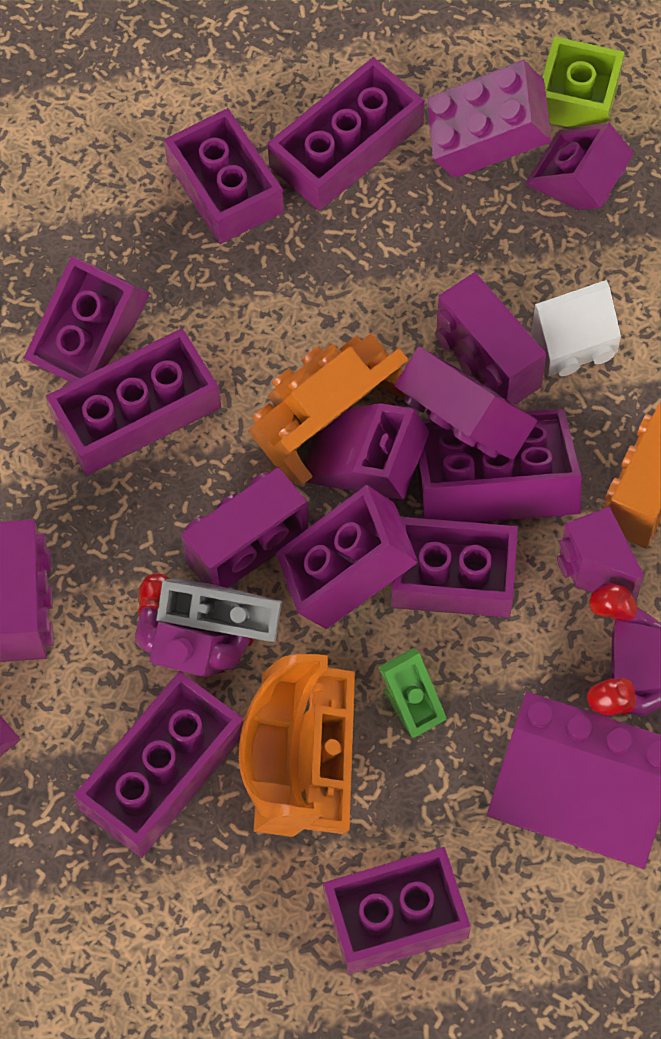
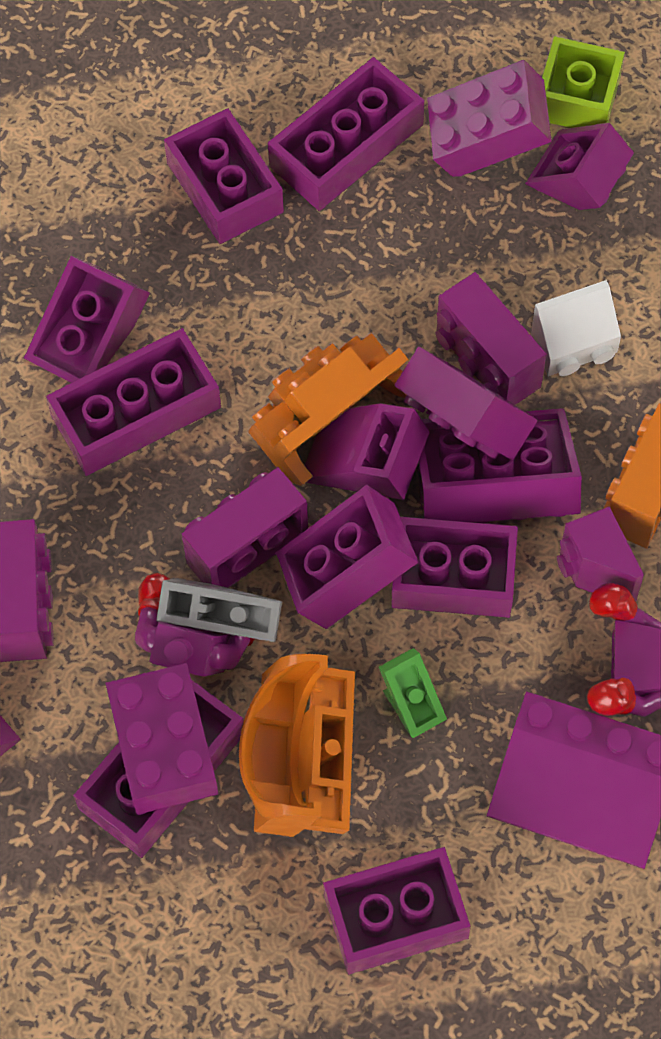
none -> magenta brick [105,663,218,815]

